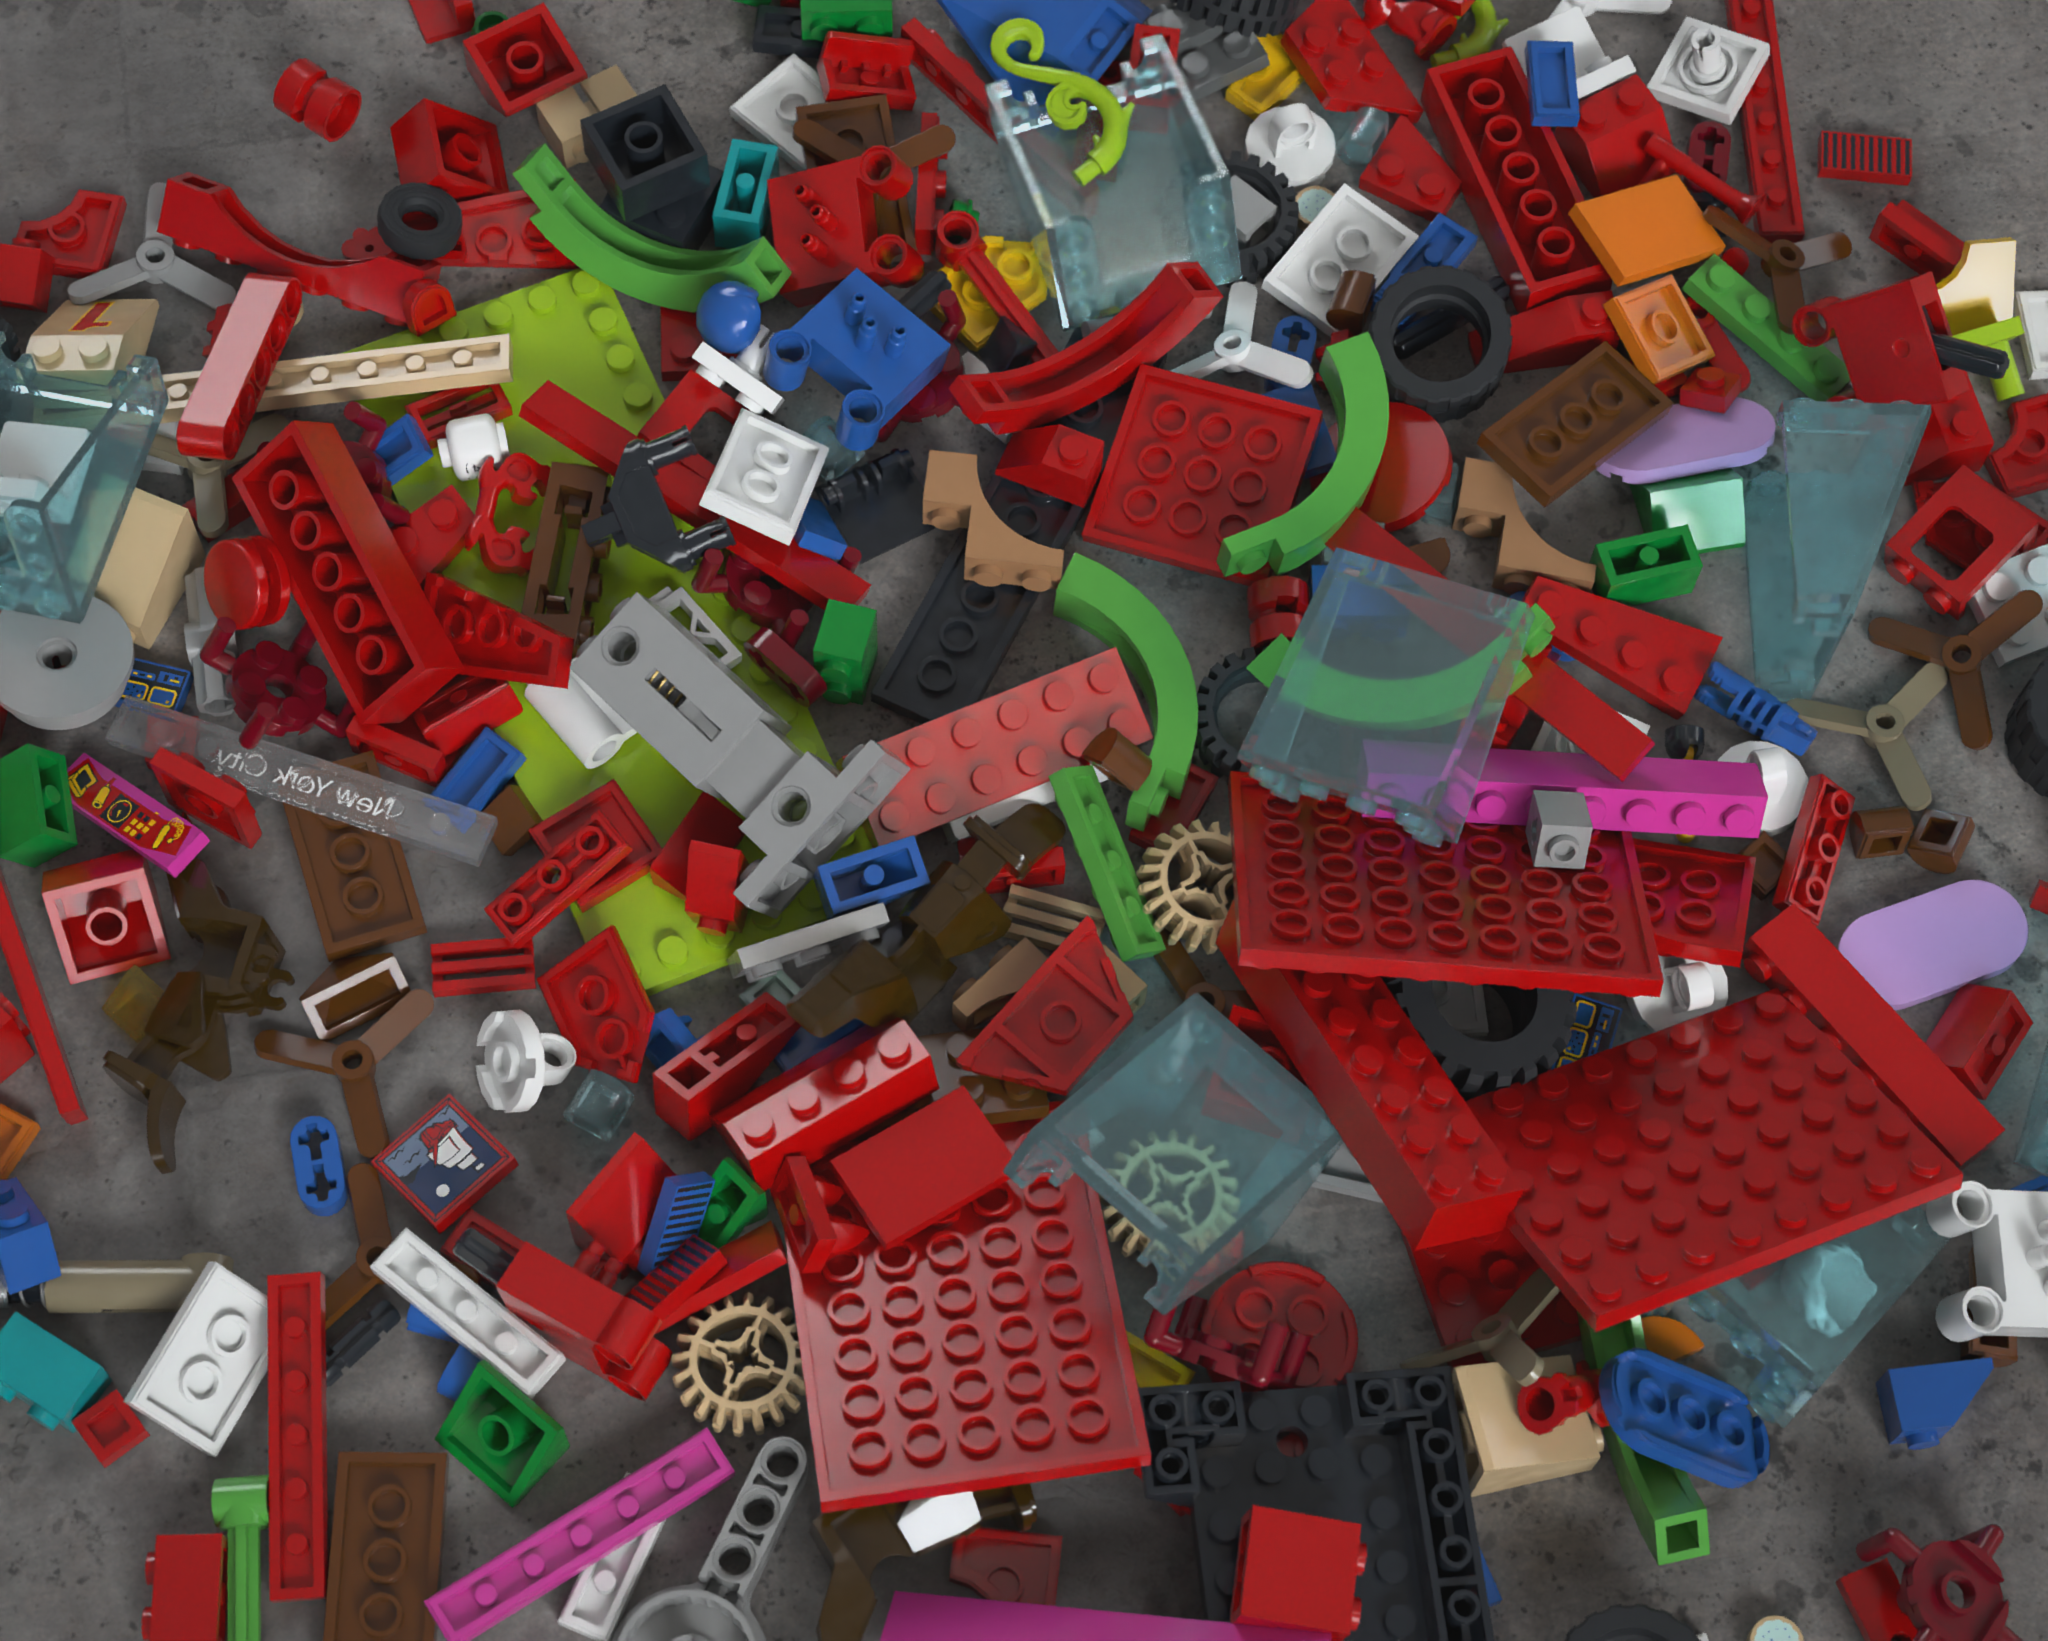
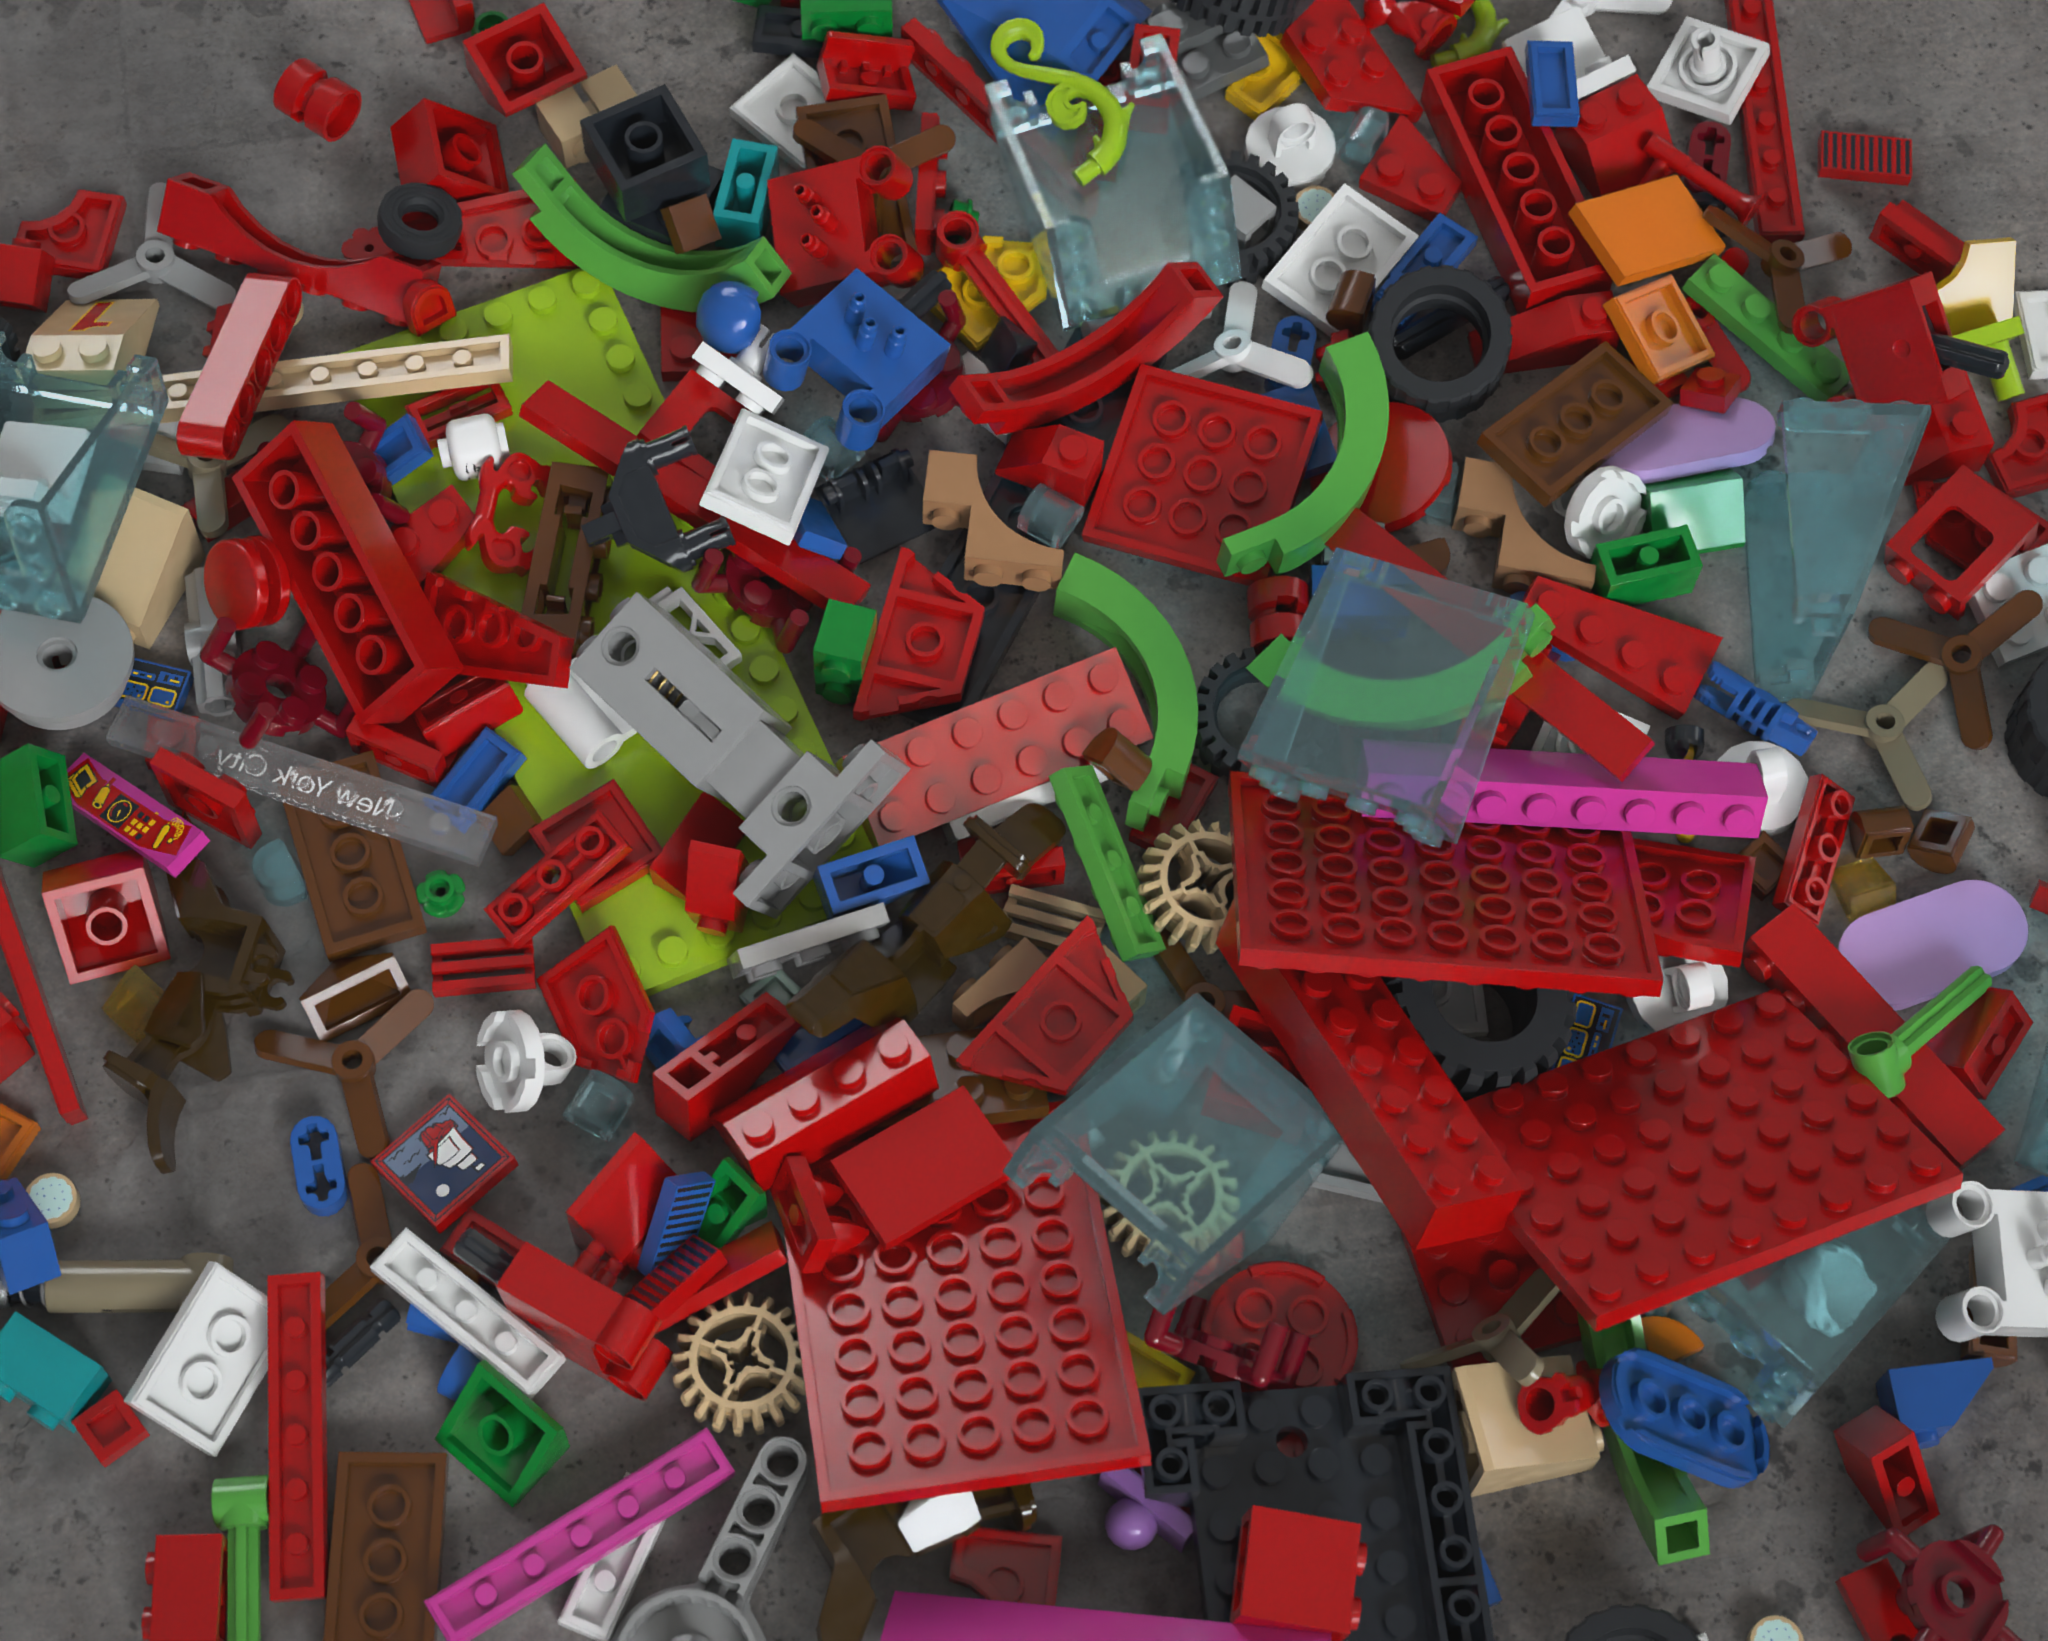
dark red beam [744,627,827,707] -> none
light grey brick [1525,790,1593,869] -> none
none -> light aqua tile [26,1173,80,1229]
none -> clear light blue brick [252,838,308,907]
none -> green plate [416,870,466,918]
none -> reddish brown tile [660,194,722,255]
none -> red wing [853,547,985,721]
none -> clear light blue brick [1017,483,1084,549]
none -> medium lavender tile [1098,1468,1193,1552]
none -> white tile [1552,465,1647,559]
none -> clear yellow slope [1831,857,1896,923]
none -> red slope [1833,1405,1940,1536]
none -> bright green axle [1848,966,1992,1098]

